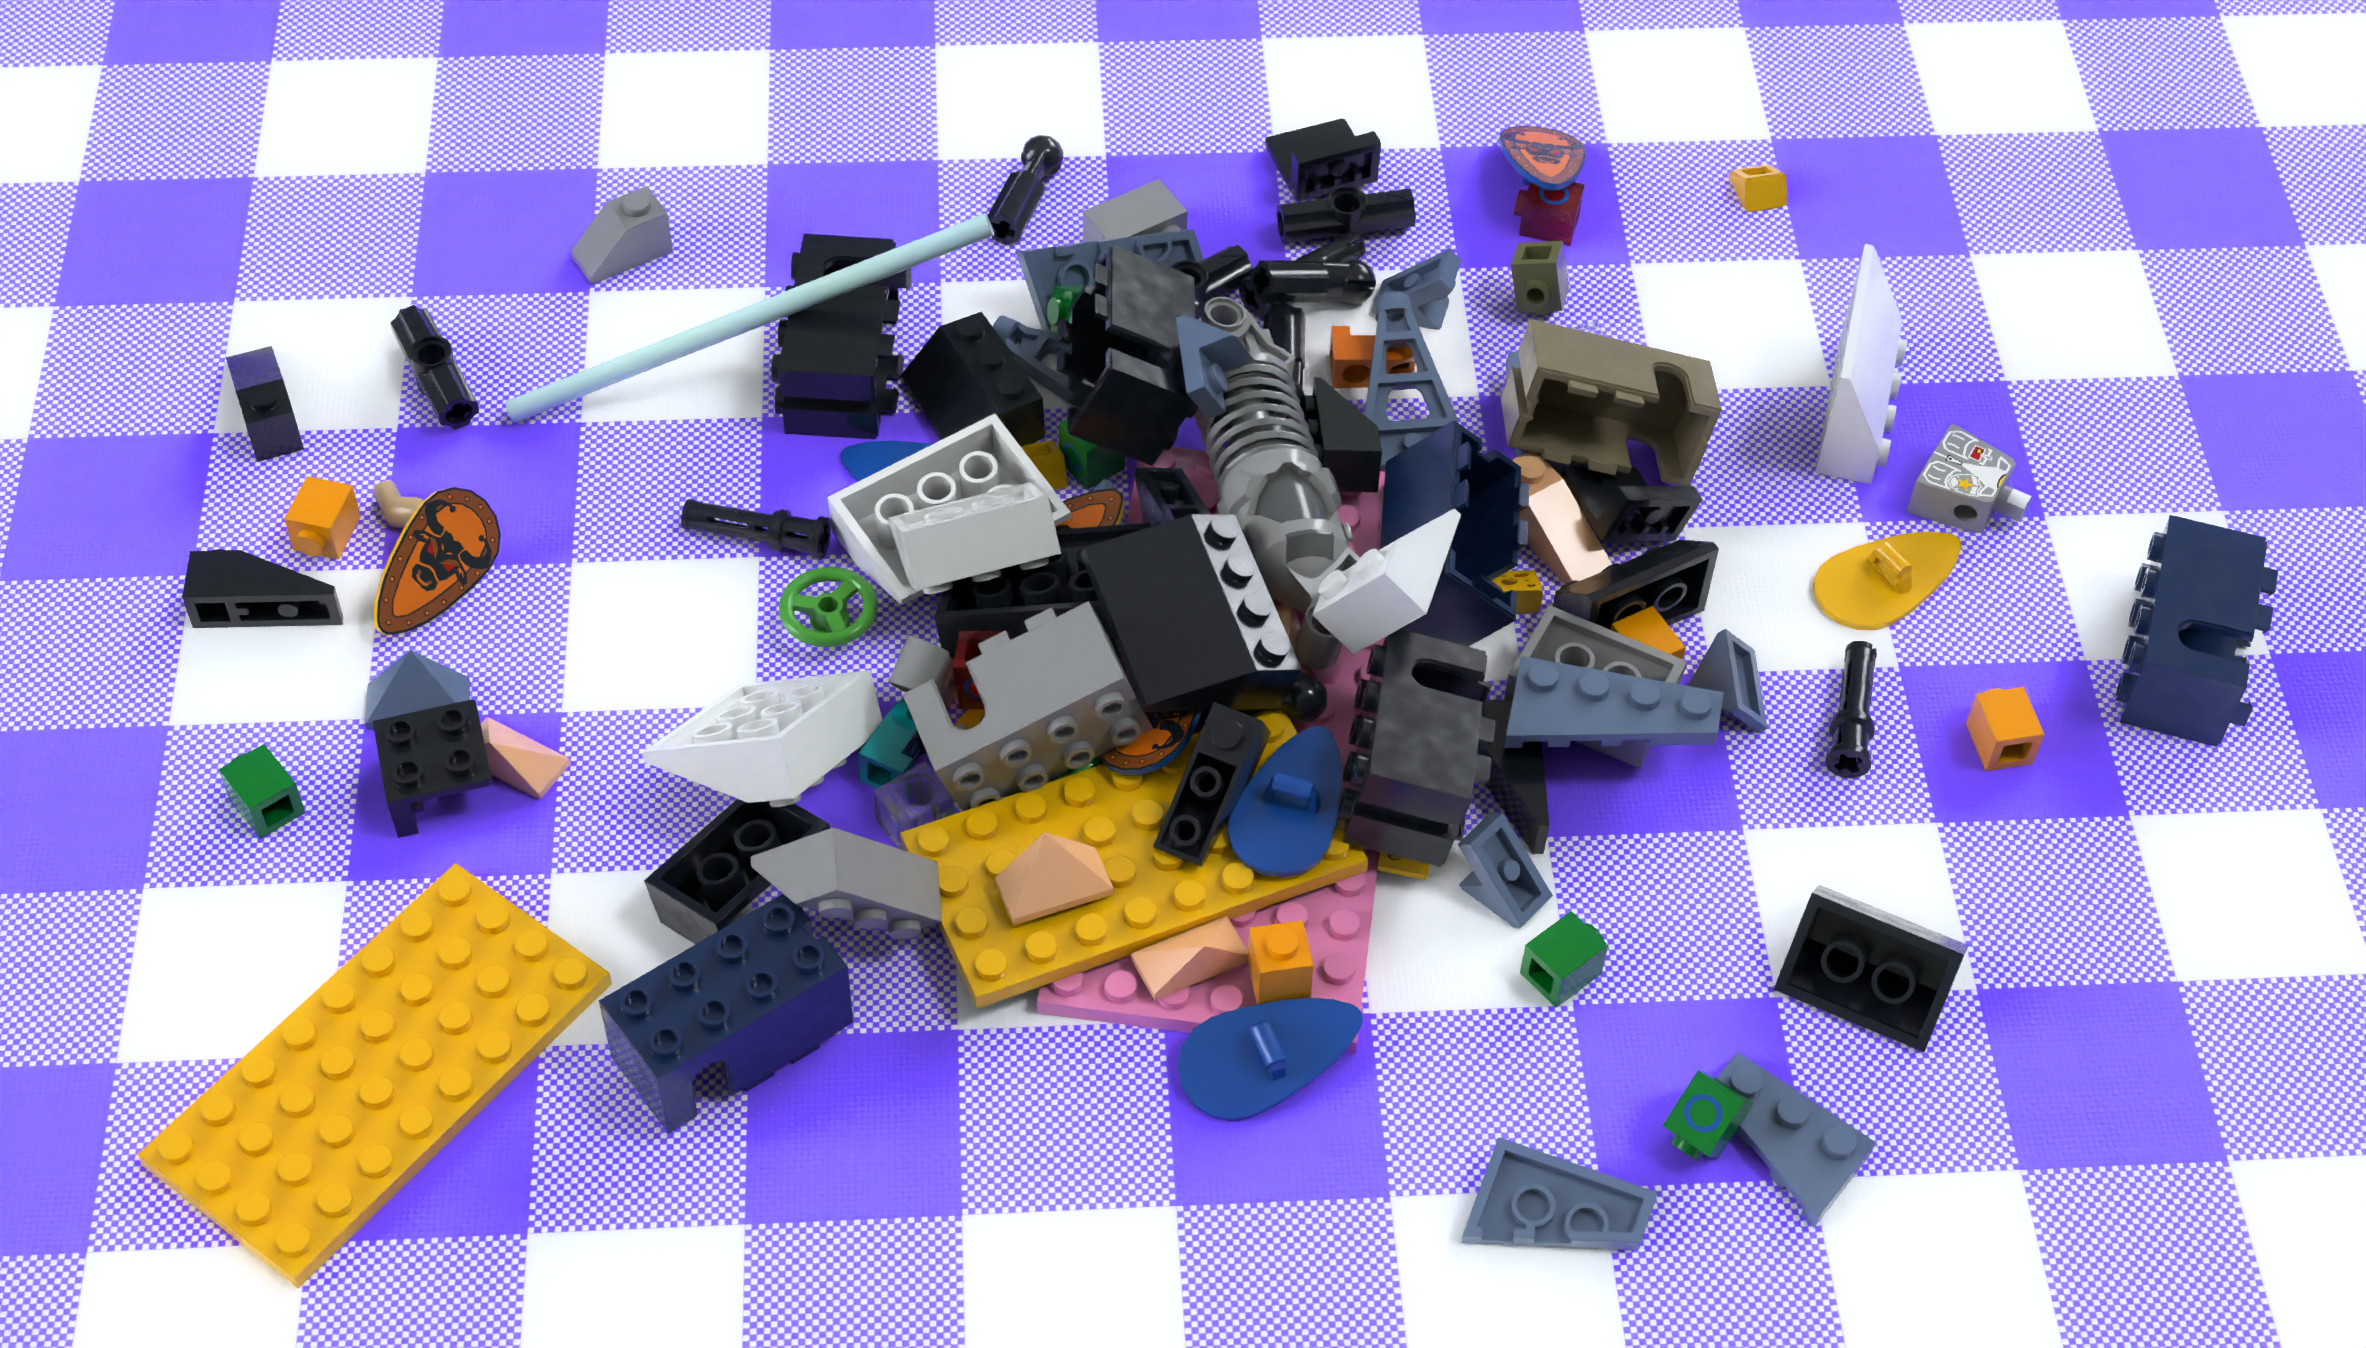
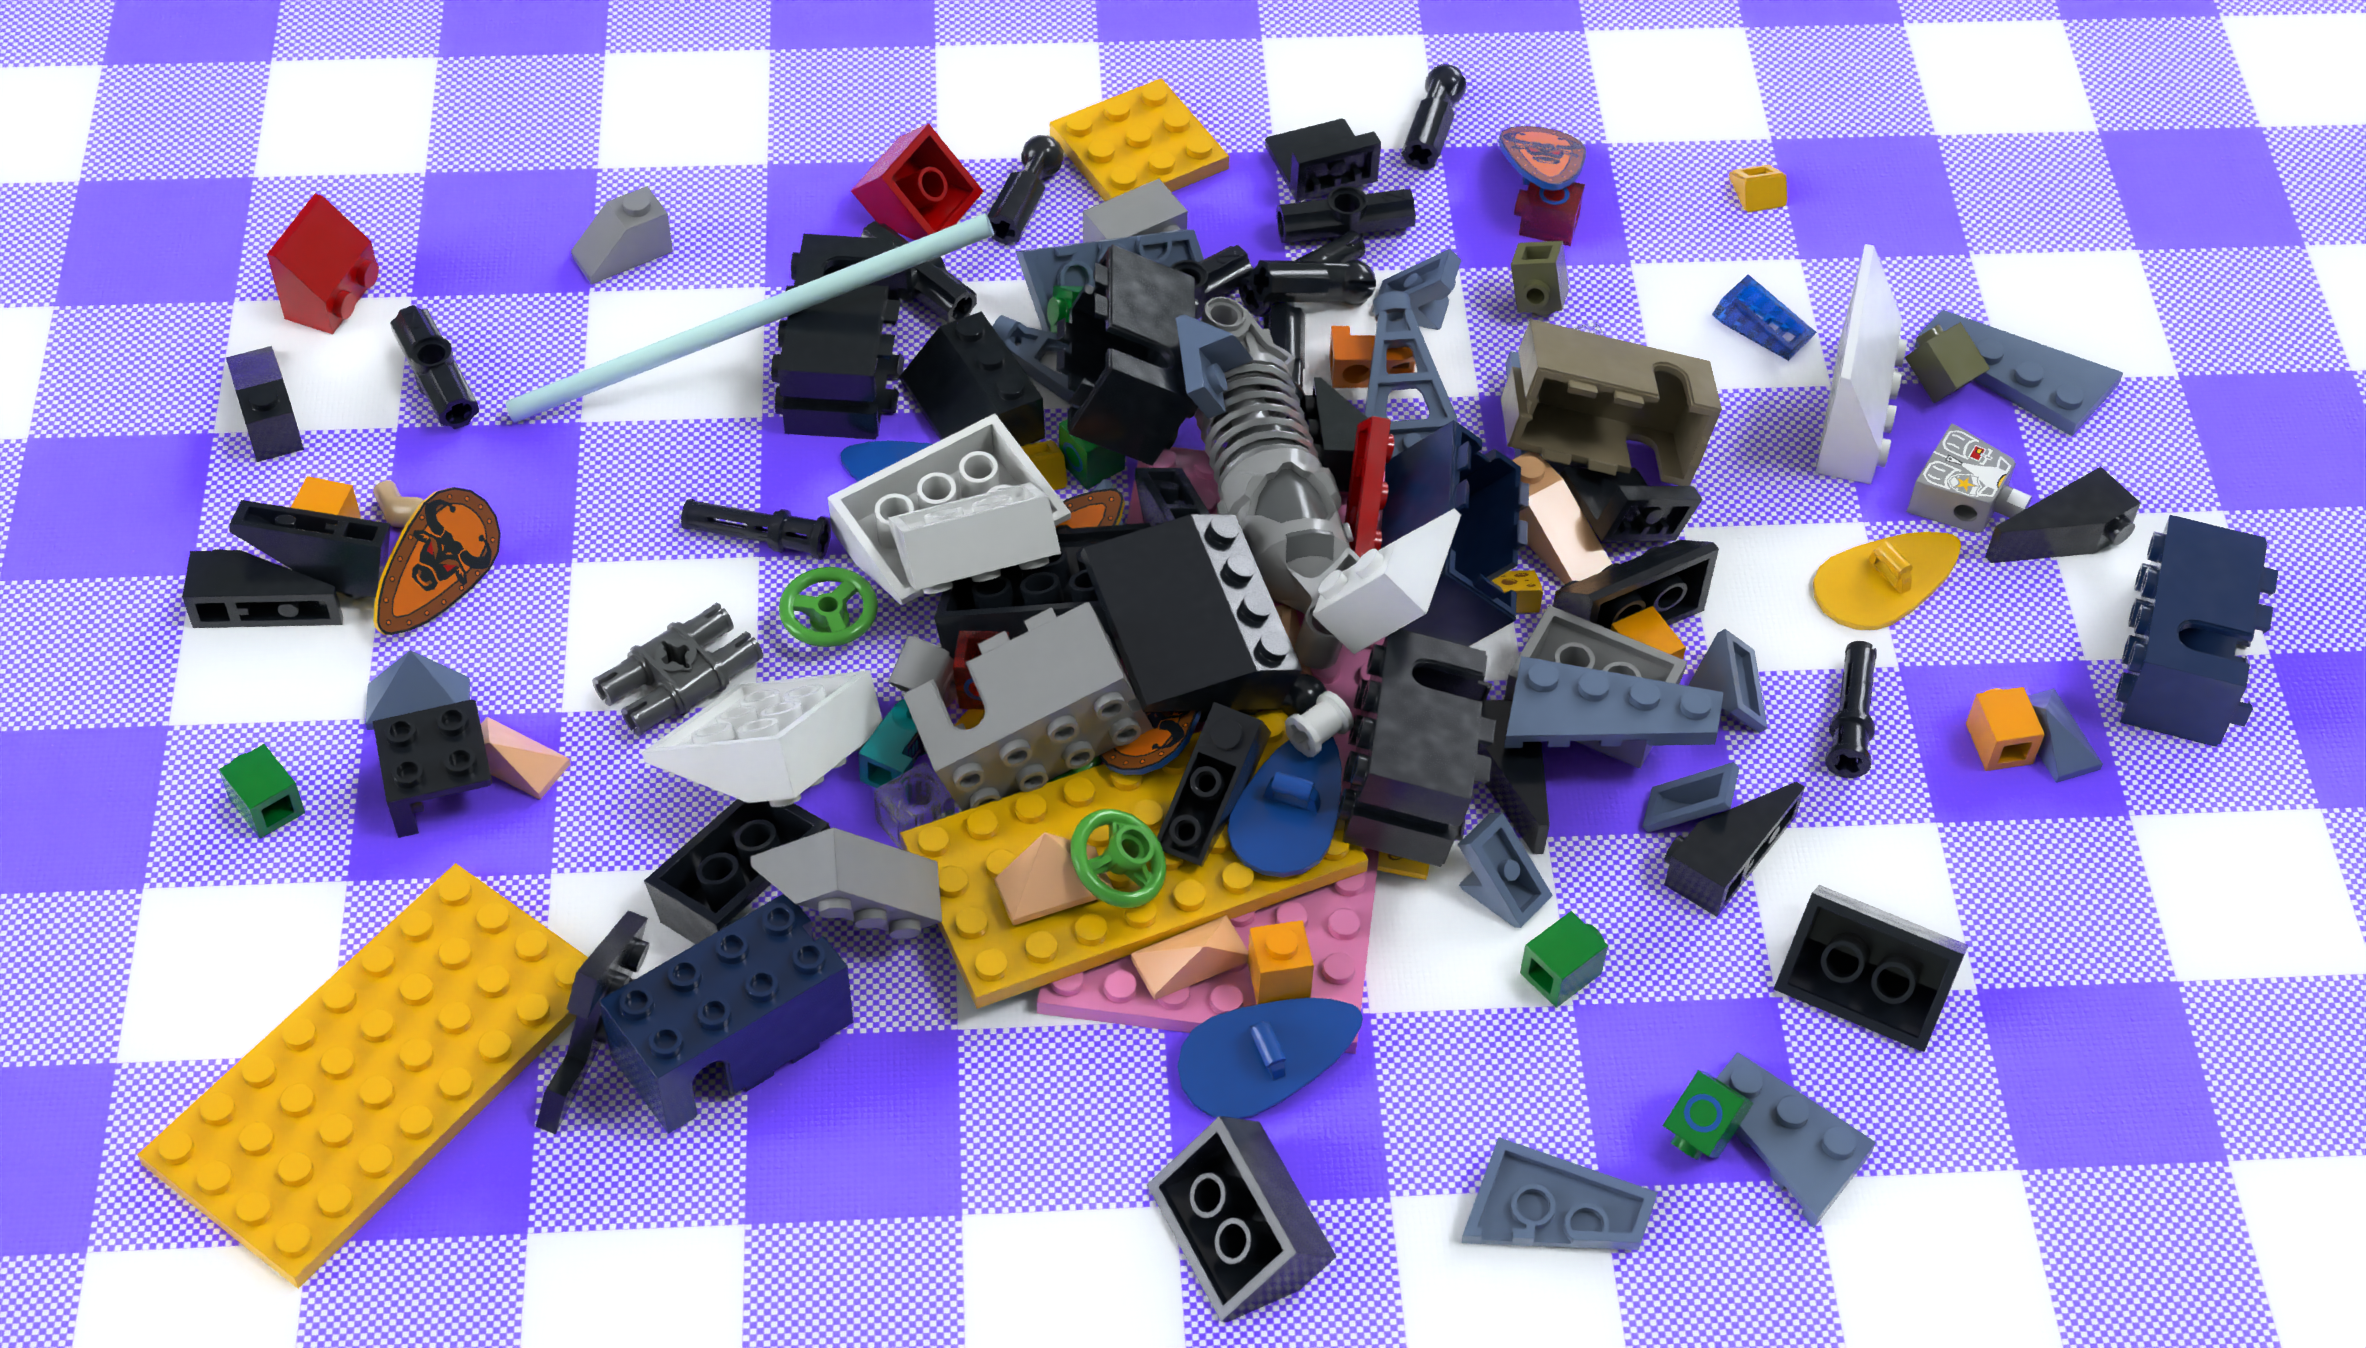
none -> black slope [229,500,391,598]
none -> red slope [267,193,379,335]
none -> black wing [536,910,650,1134]
none -> dark grey pin [592,602,763,736]
none -> red slope [850,123,984,240]
none -> black piece [860,221,977,323]
none -> yellow plate [1049,78,1229,202]
none -> bright green piece [1070,809,1166,908]
none -> black slope [1147,1116,1337,1322]
none -> white bush [1285,691,1354,757]
none -> red plate [1344,416,1395,558]
none -> black piece [1401,64,1467,170]
none -> sand blue slope [1642,762,1740,833]
none -> black slope [1664,782,1805,917]
none -> clear blue slope [1712,274,1817,361]
none -> olive brick [1905,322,1990,404]
none -> sand blue wing [1915,309,2124,436]
none -> black slope [1985,466,2141,563]
none -> sand blue slope [2028,688,2103,783]

